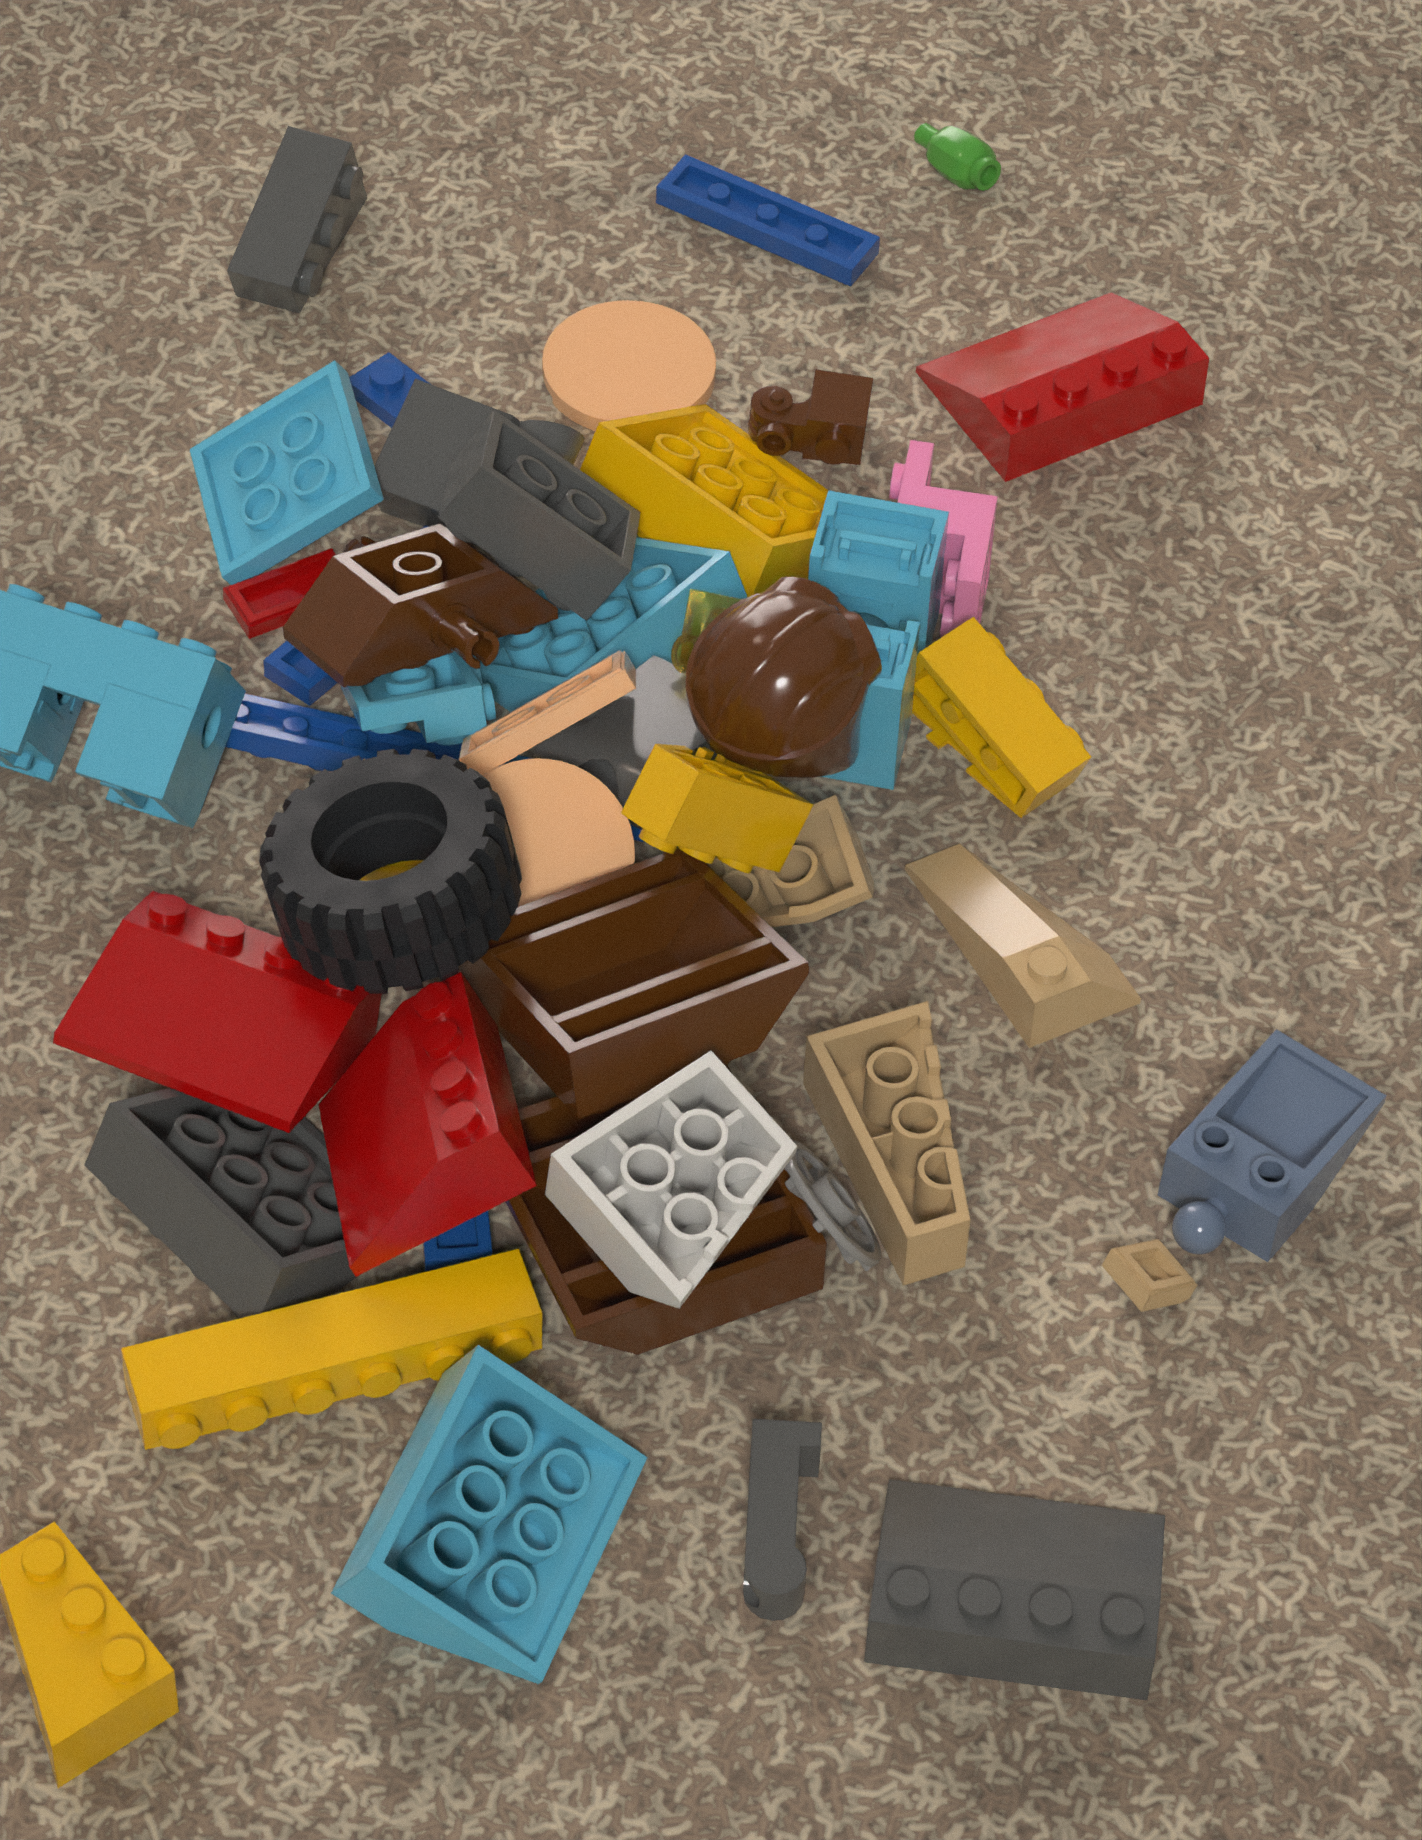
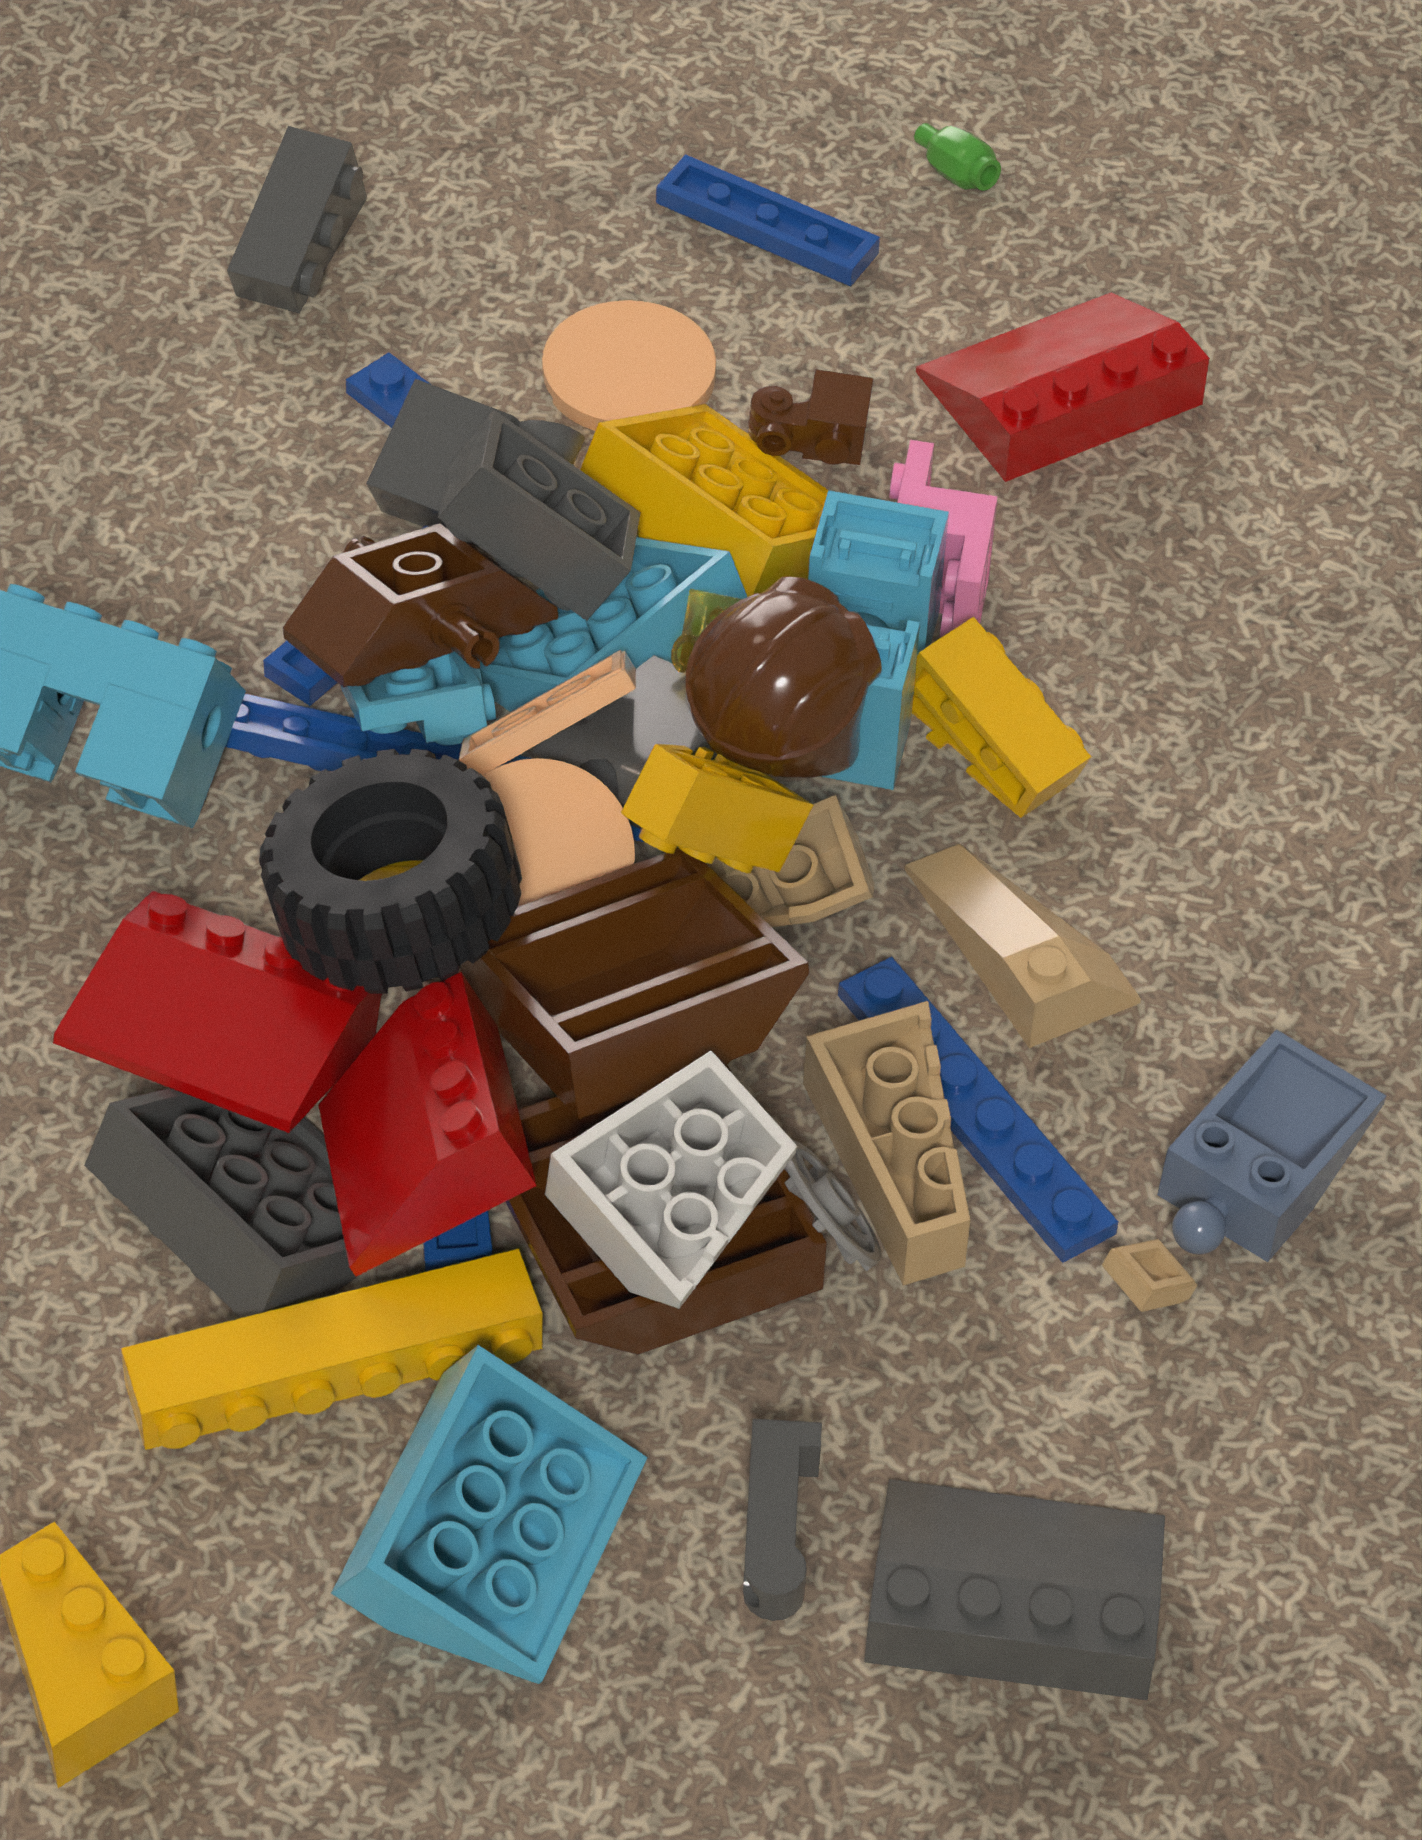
medium azure plate [190,360,384,585] -> none
red tile [223,548,336,639] -> none
none -> blue plate [838,956,1118,1263]

